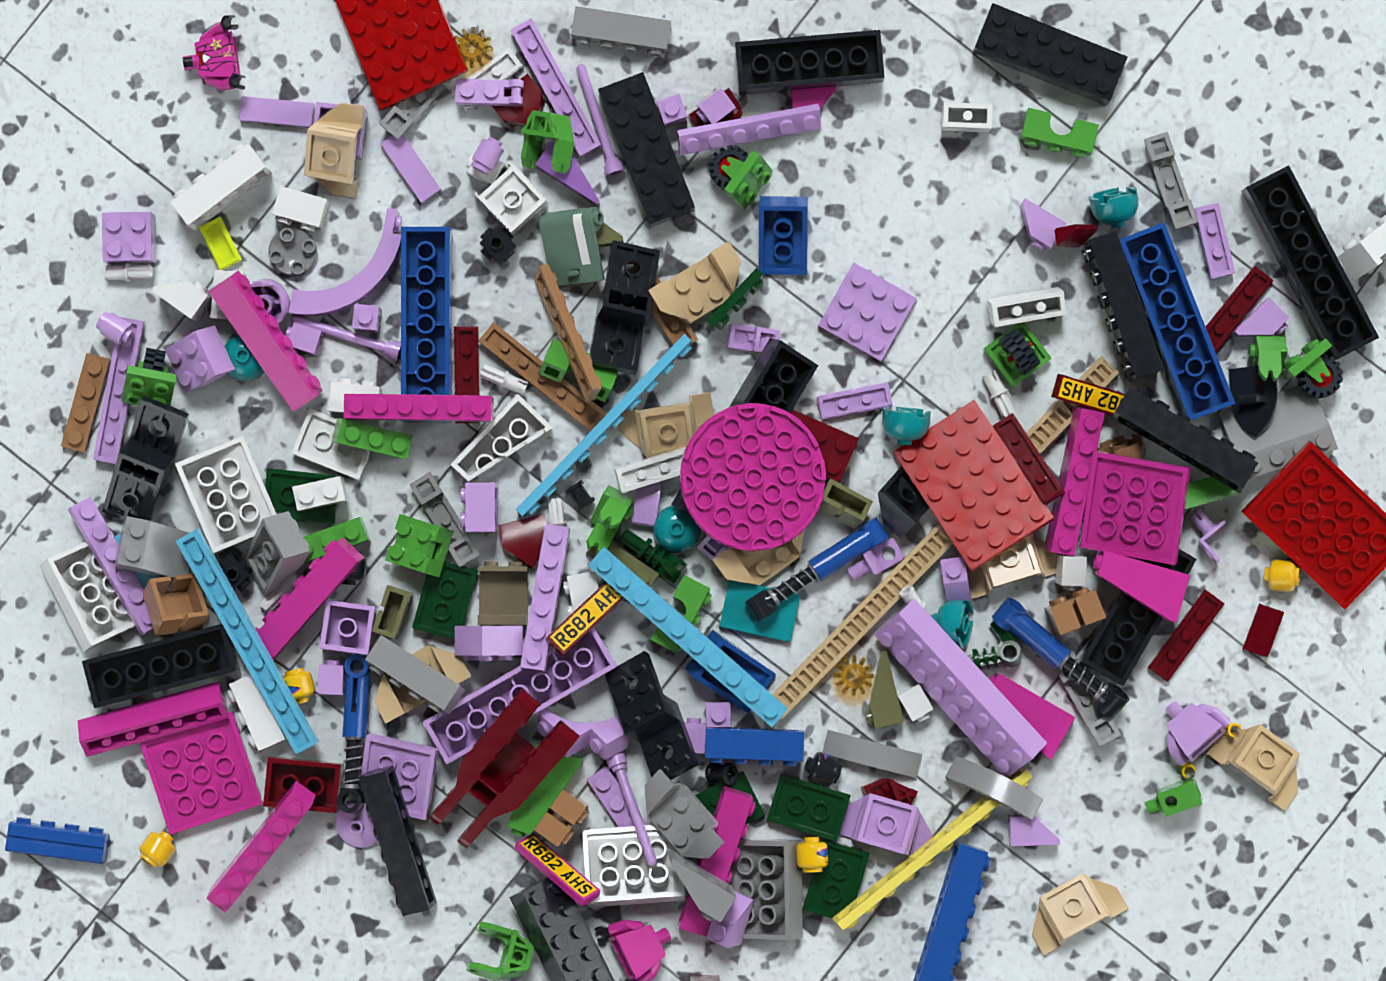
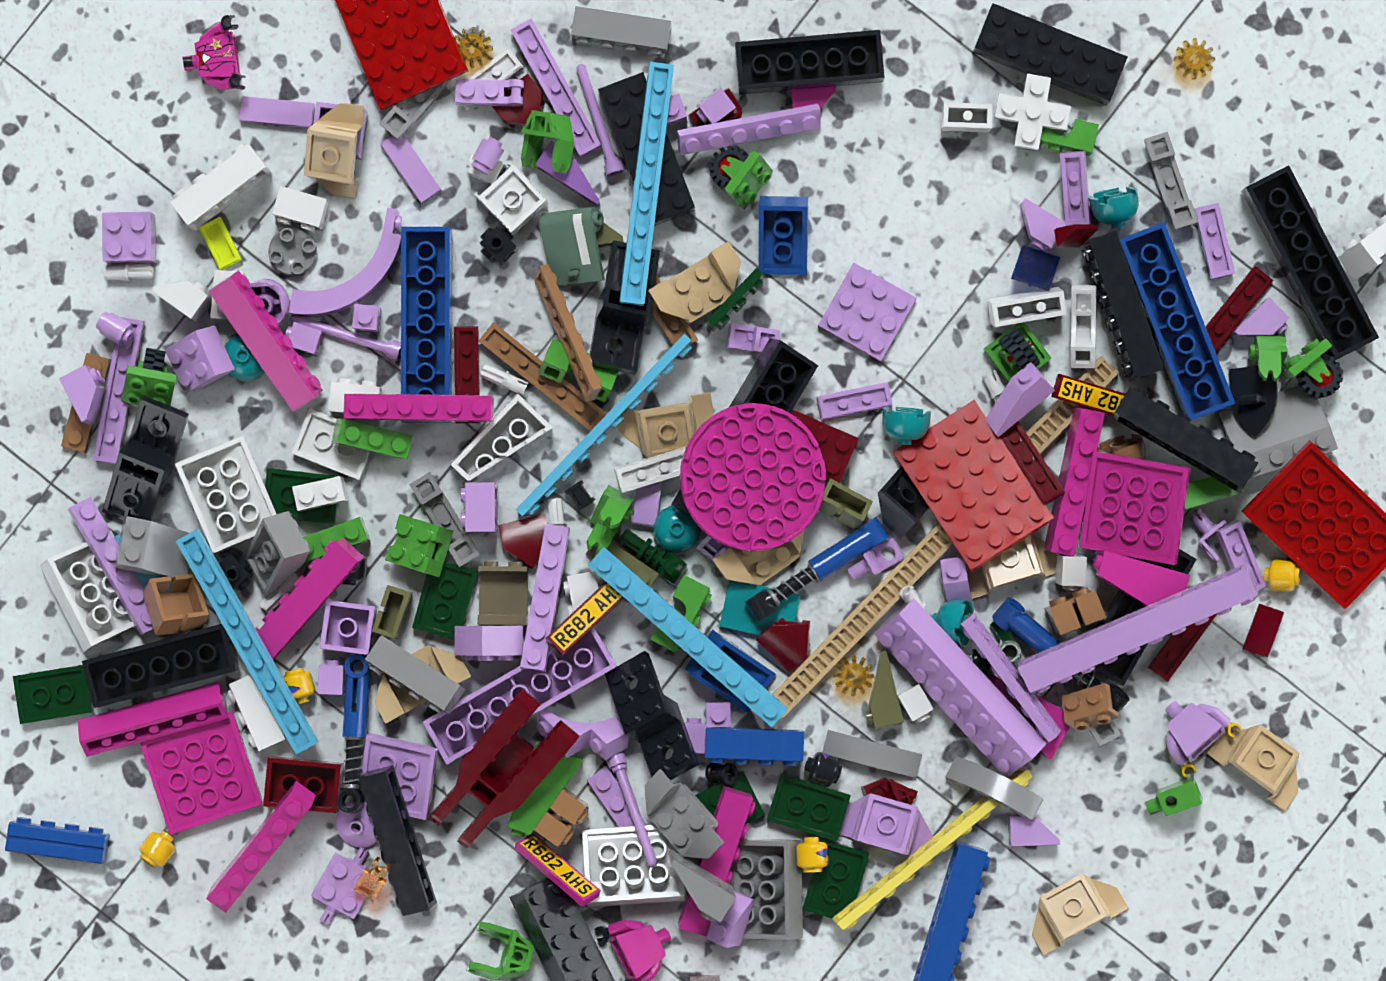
none -> dark green plate [13,665,94,724]
none -> lavender slope [59,365,105,425]
none -> lavender plate [311,847,378,924]
none -> clear orange plate [353,857,391,902]
none -> medium azure plate [619,62,674,306]
none -> dark red slope [756,618,811,673]
none -> lavender plate [961,613,1061,742]
none -> lavender slope [986,362,1055,437]
none -> white plate [994,74,1071,151]
none -> clear blue piece [1011,245,1060,291]
none -> lavender brick [1018,564,1258,693]
none -> lavender plate [1060,151,1091,226]
none -> medium nougat bracket [1062,683,1119,731]
none -> white arch [1071,285,1097,368]
none -> clear yellow gear [1173,38,1215,80]
none -> lavender plate [1216,520,1266,591]

